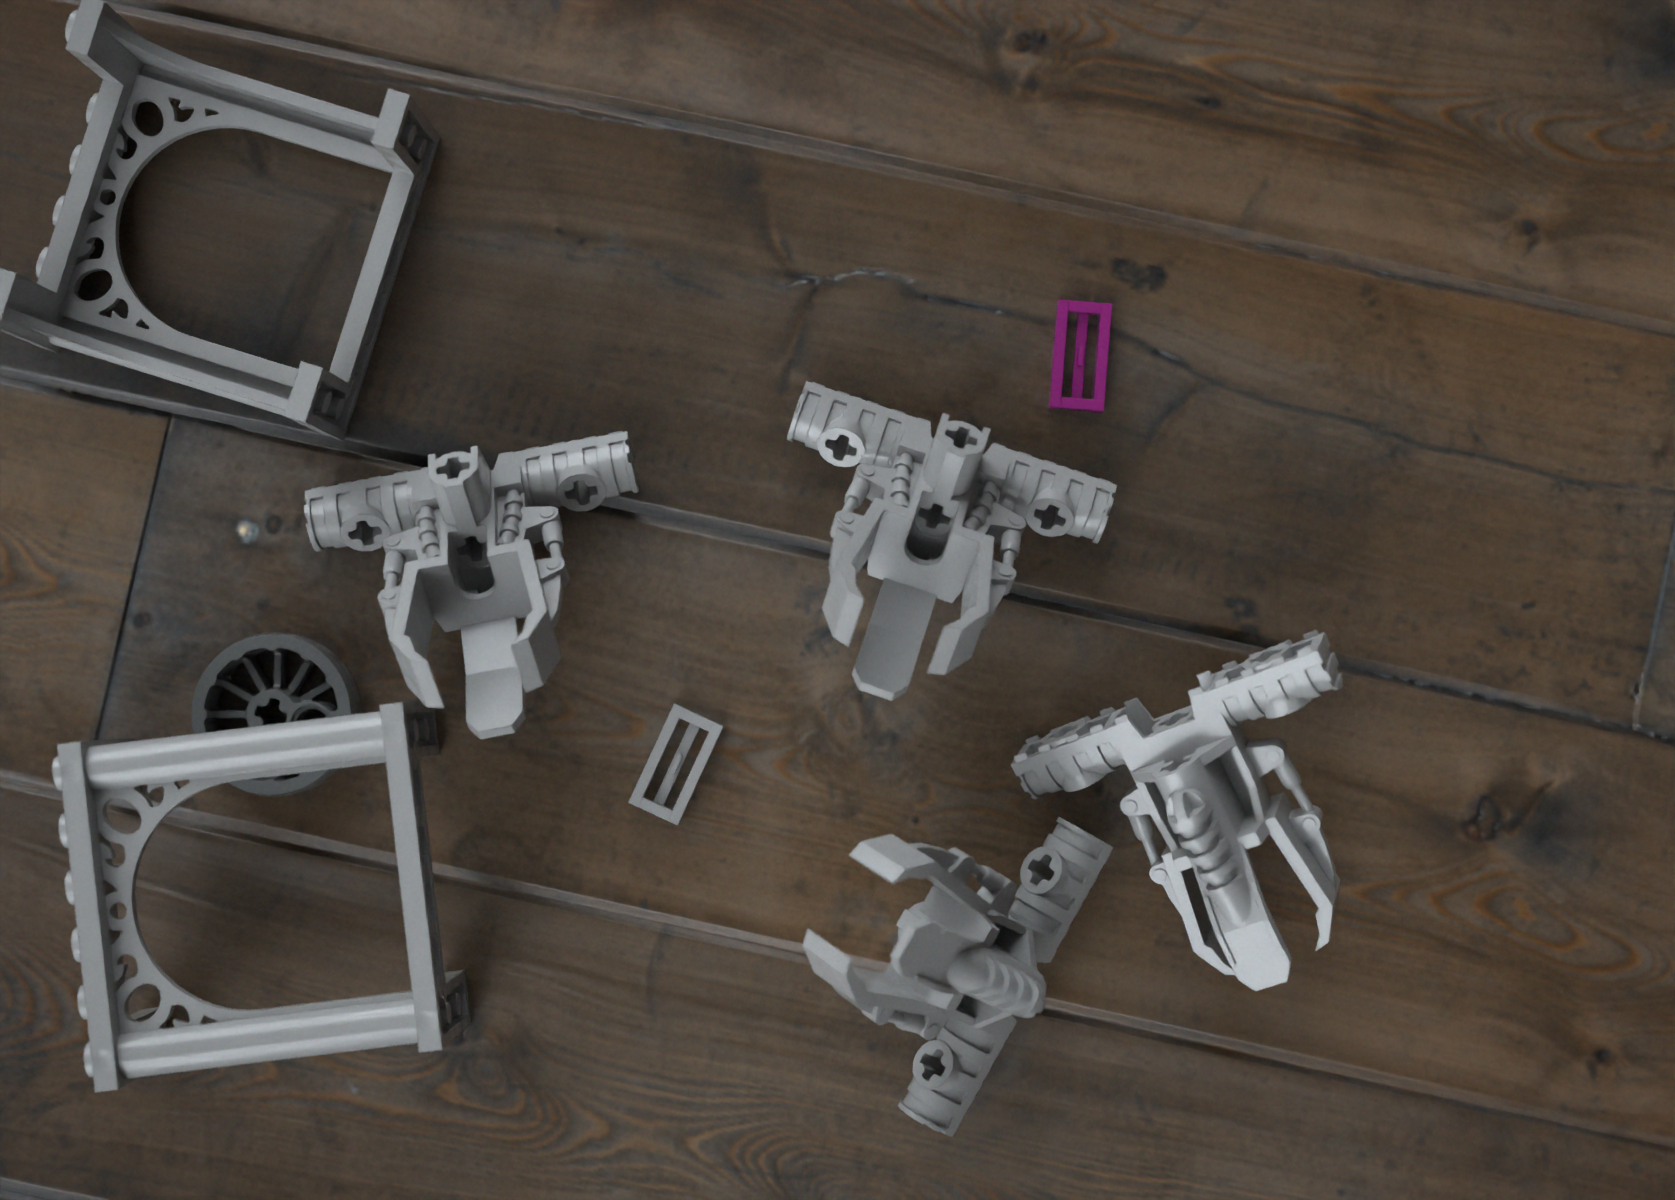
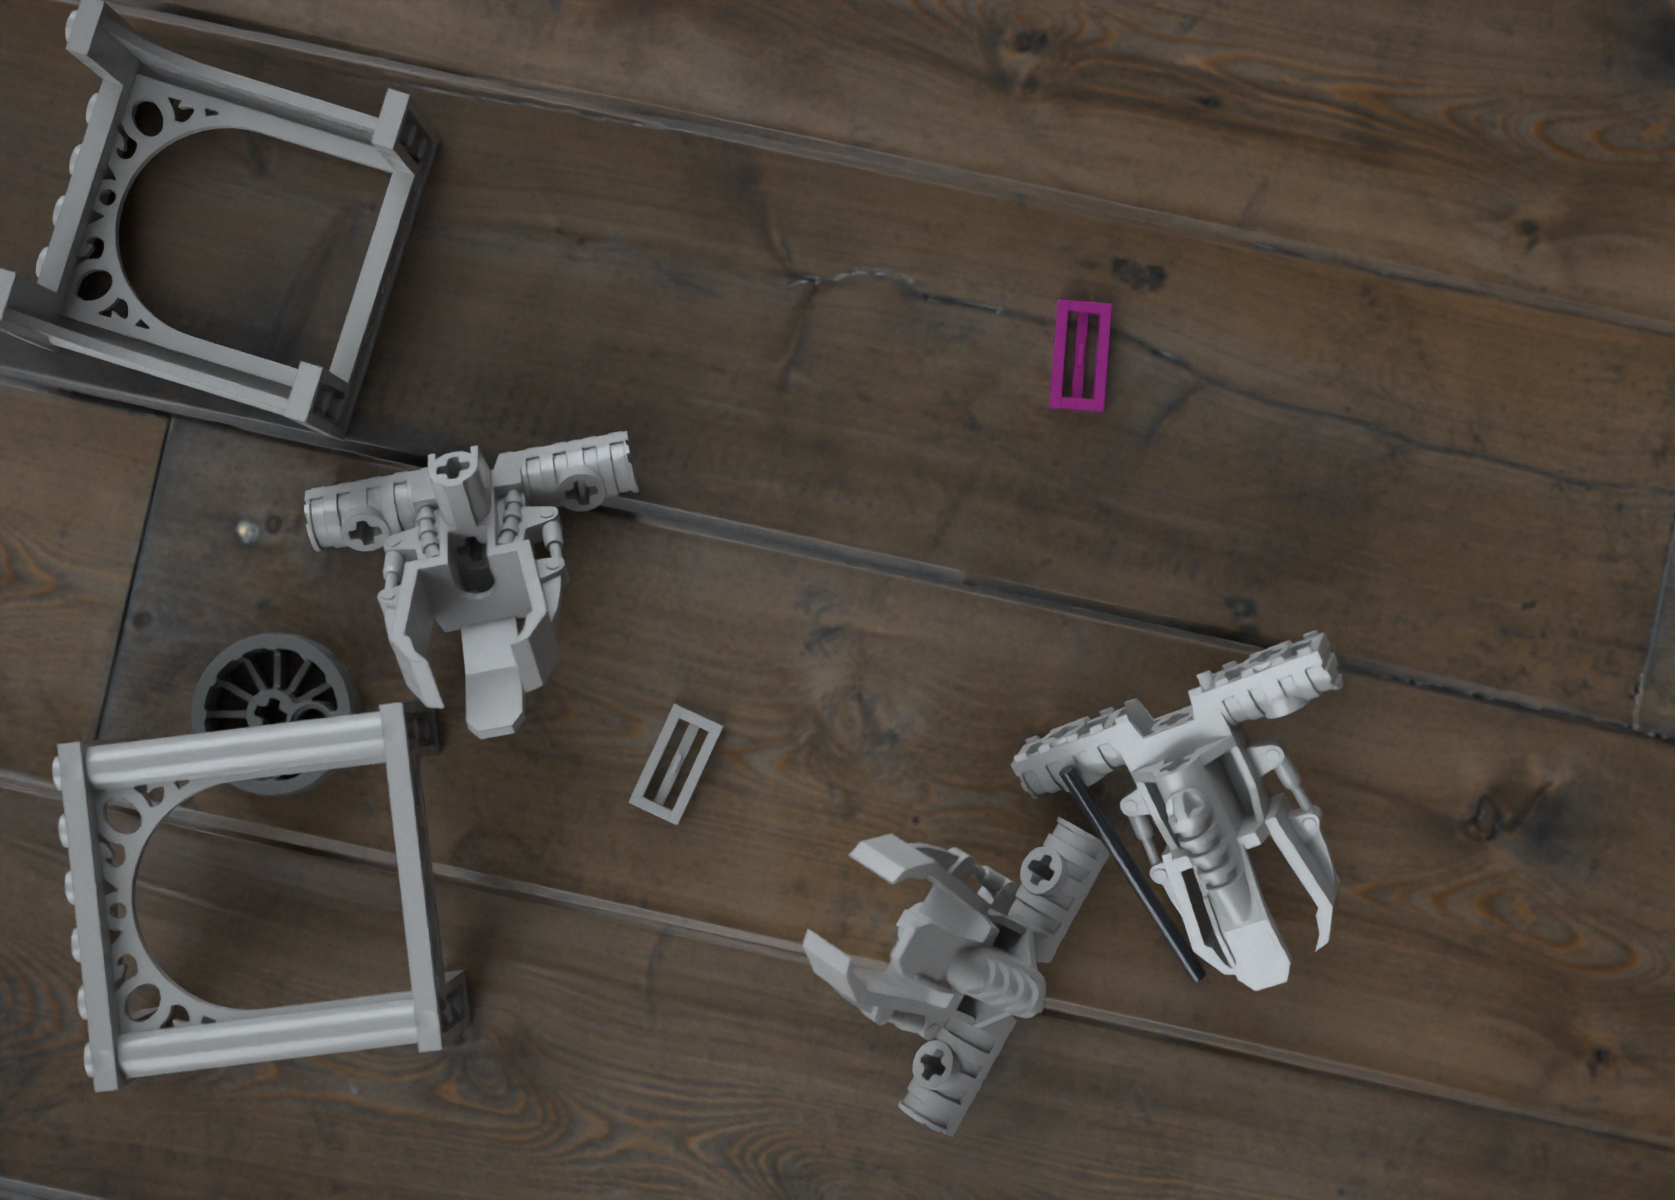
light grey piece [787,381,1117,701] -> none
none -> black axle [1059,765,1206,982]

